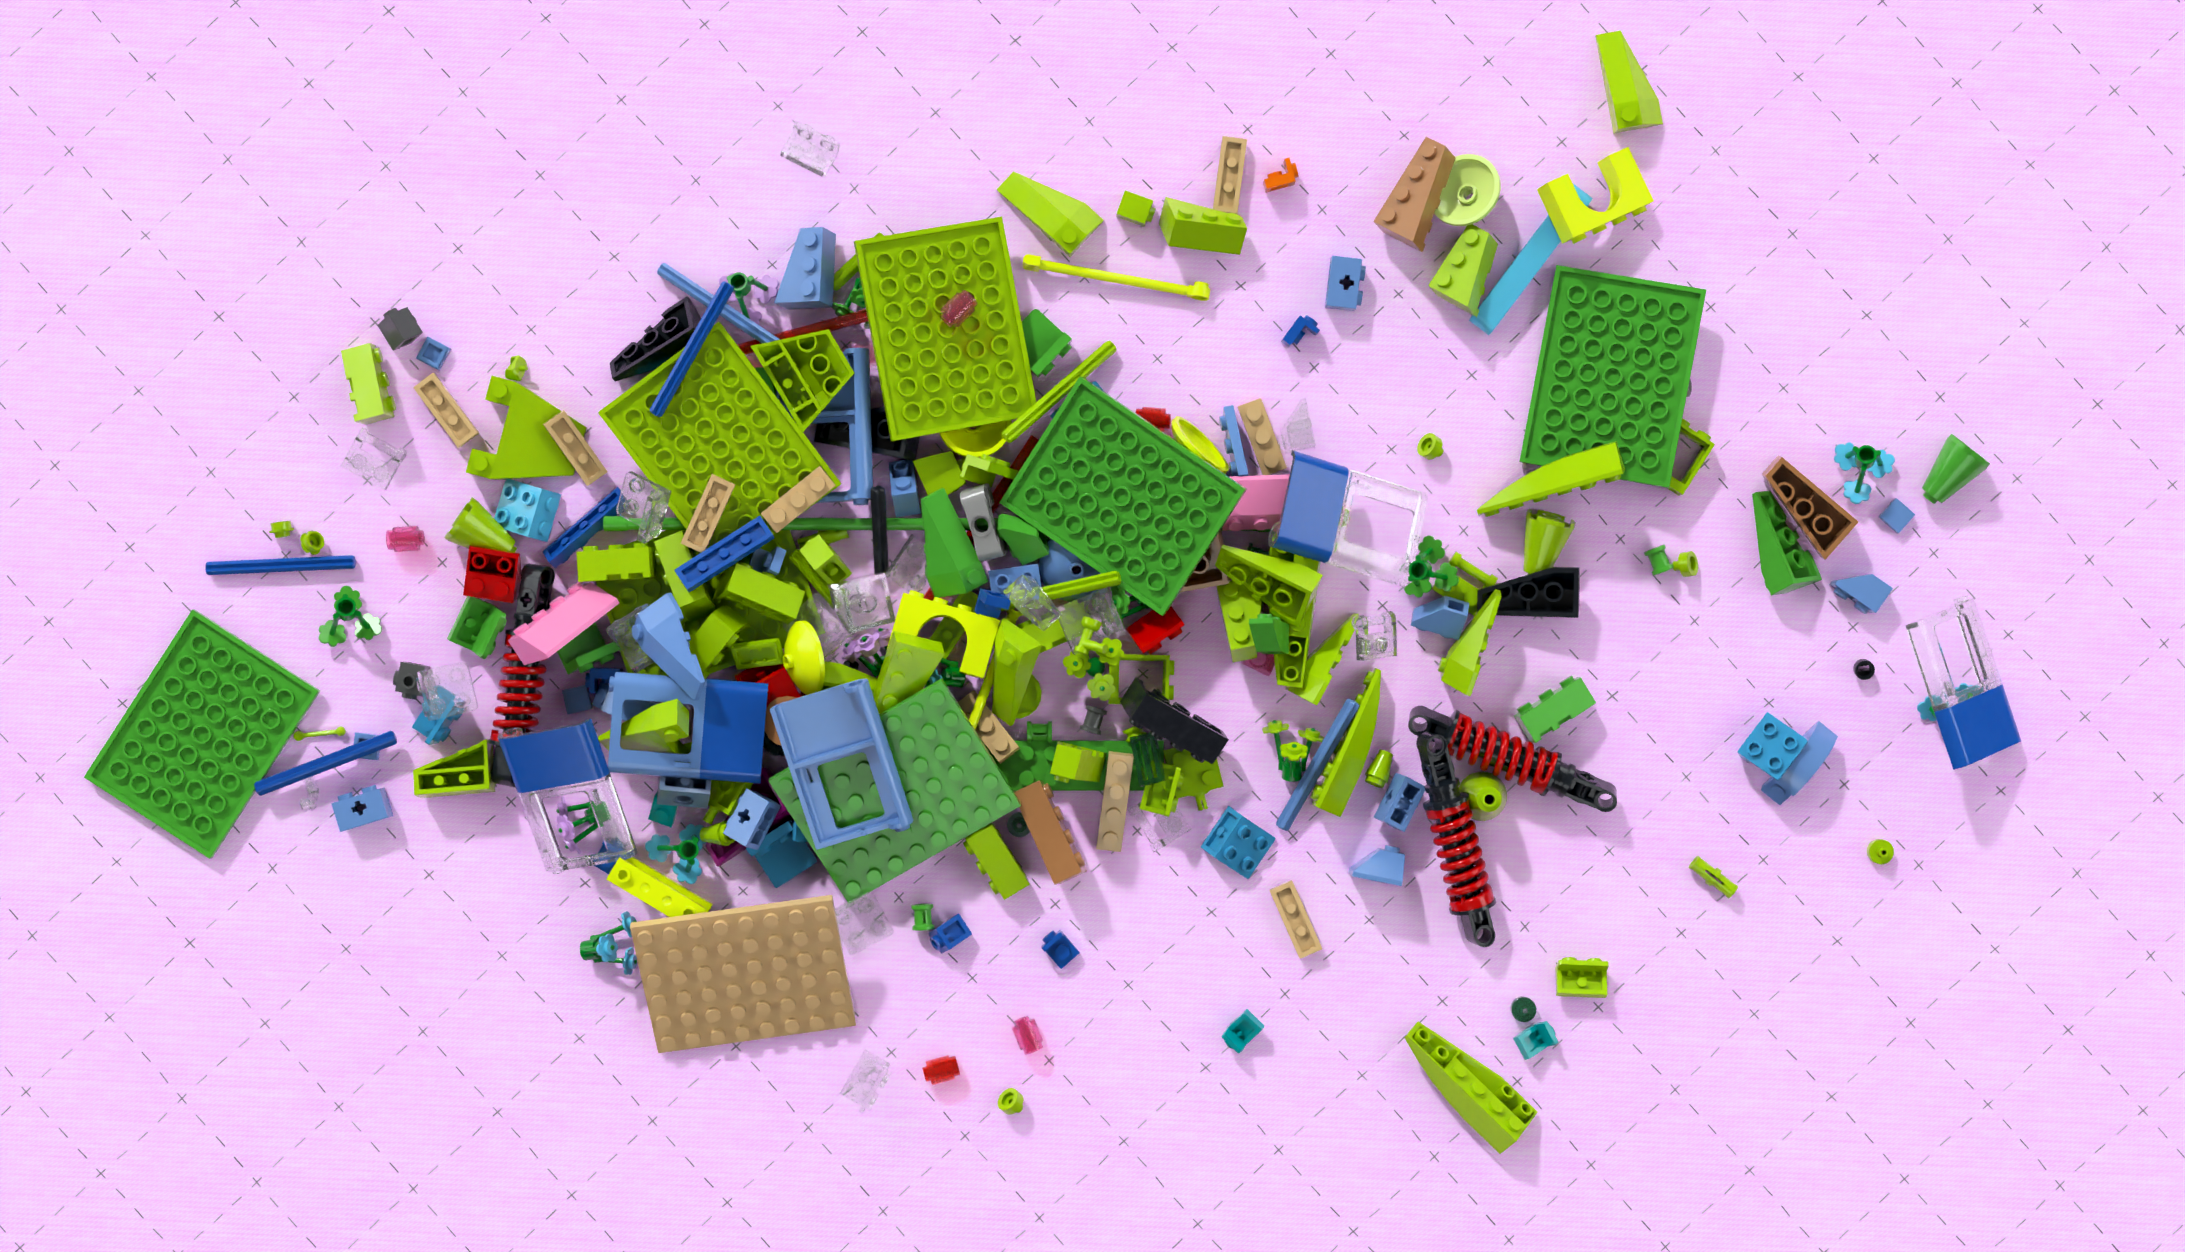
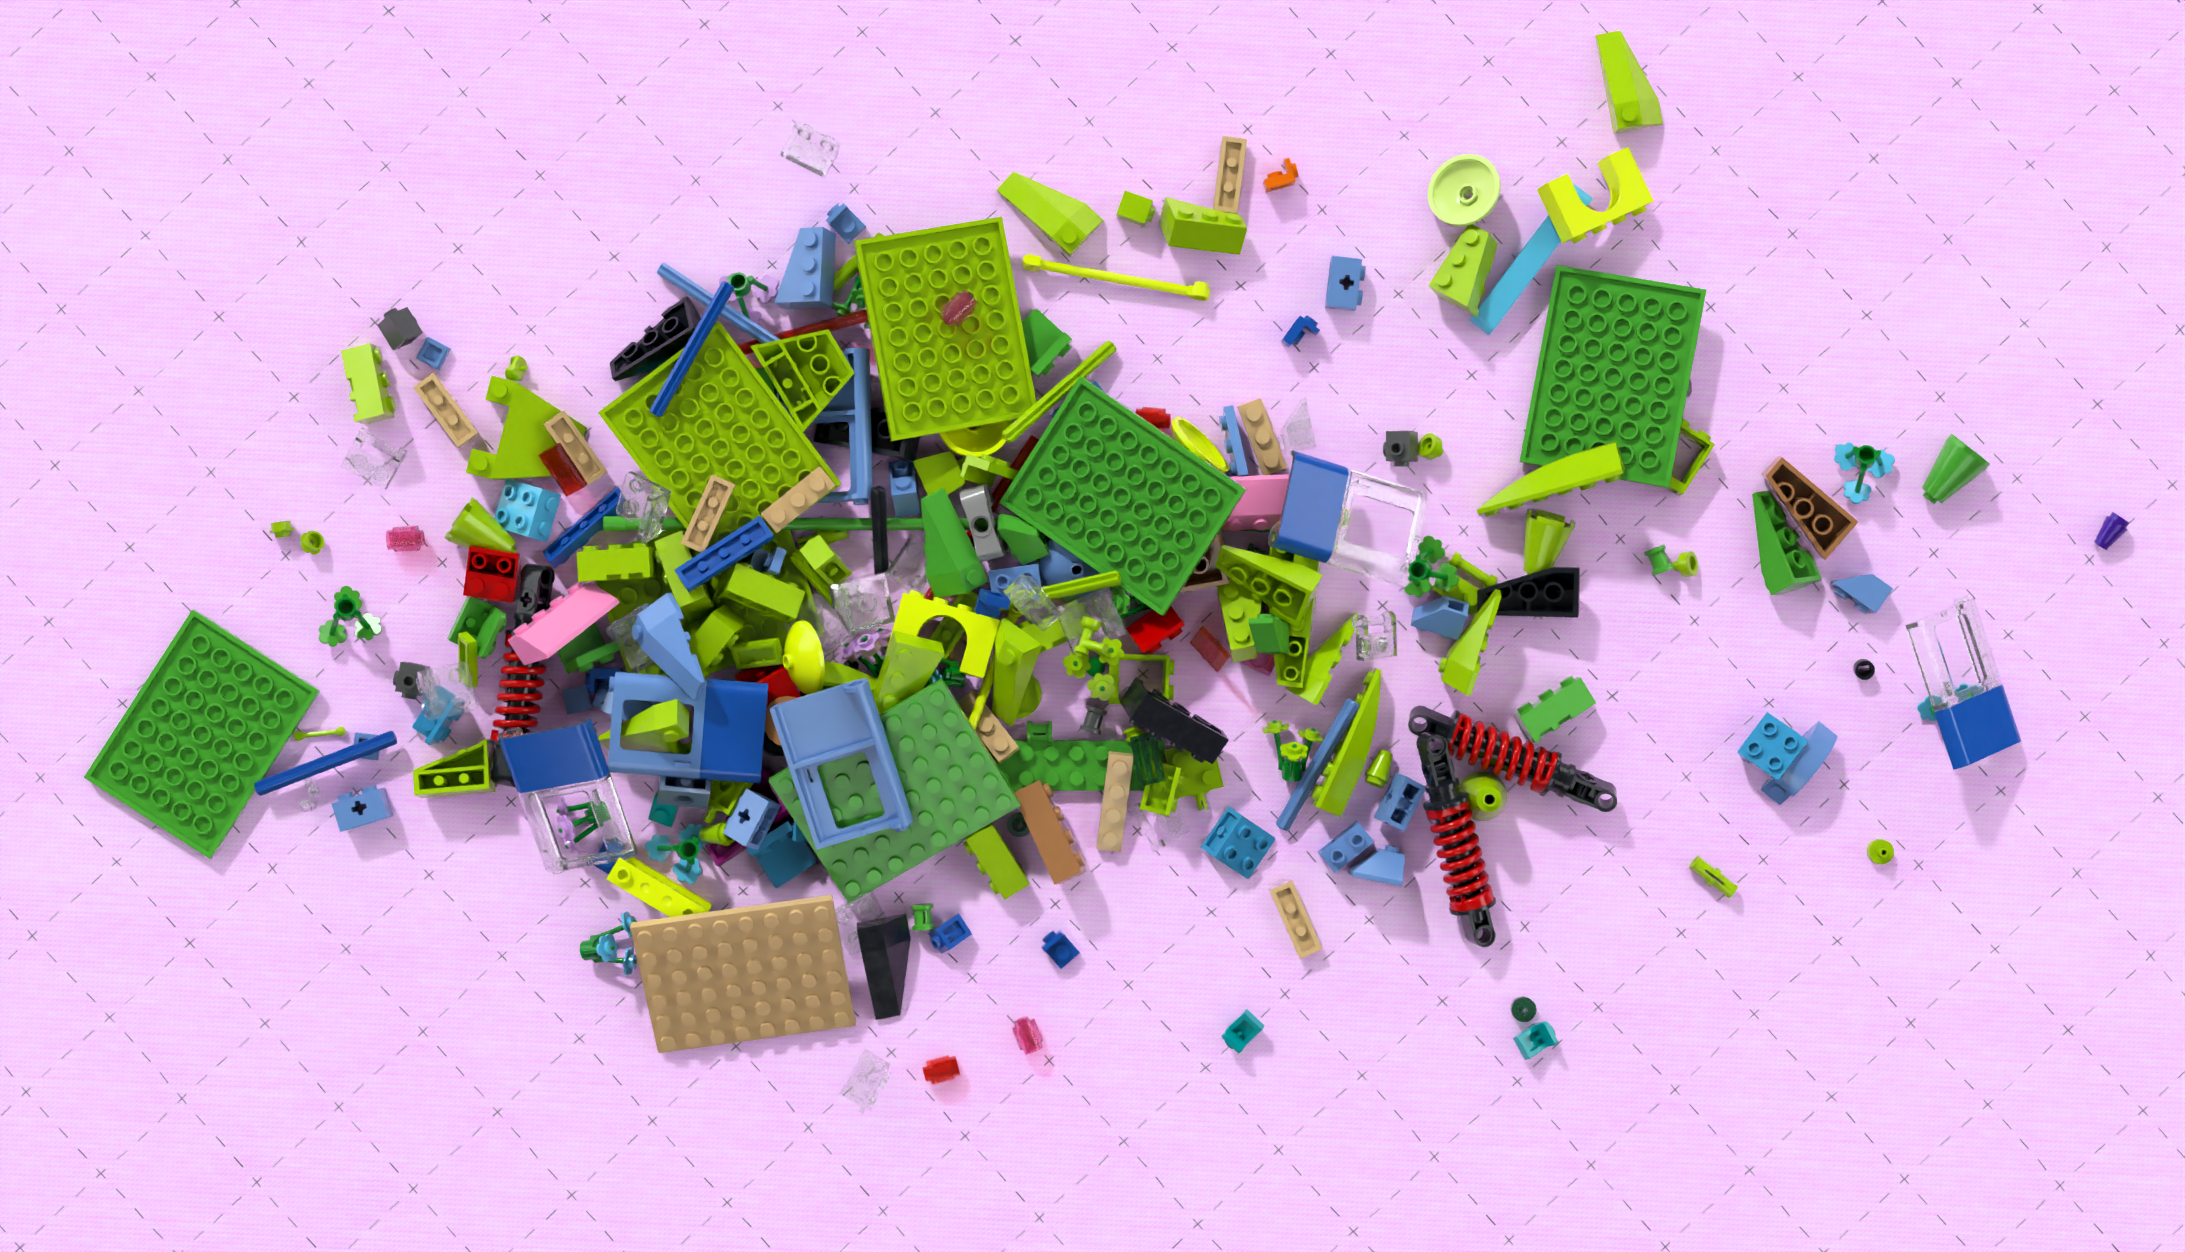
blue axle [205,555,356,575] -> none
lime tile [997,1088,1024,1115] -> none
lime wedge [1050,741,1106,783] -> none
medium nougat wedge [1373,137,1455,253] -> none
lime wedge [1404,1021,1538,1154] -> none
lime bracket [1555,957,1609,998] -> none
medium blue tile [1879,498,1915,533] -> none
none -> lime tile [458,631,478,688]
none -> clear red tile [538,443,588,497]
none -> medium blue bracket [826,203,866,244]
none -> black wedge [857,913,911,1020]
none -> clear red piece [1190,626,1231,673]
none -> medium blue brick [1317,821,1374,873]
none -> dark grey brick [1383,431,1418,467]
none -> dark purple cone [2094,512,2130,550]

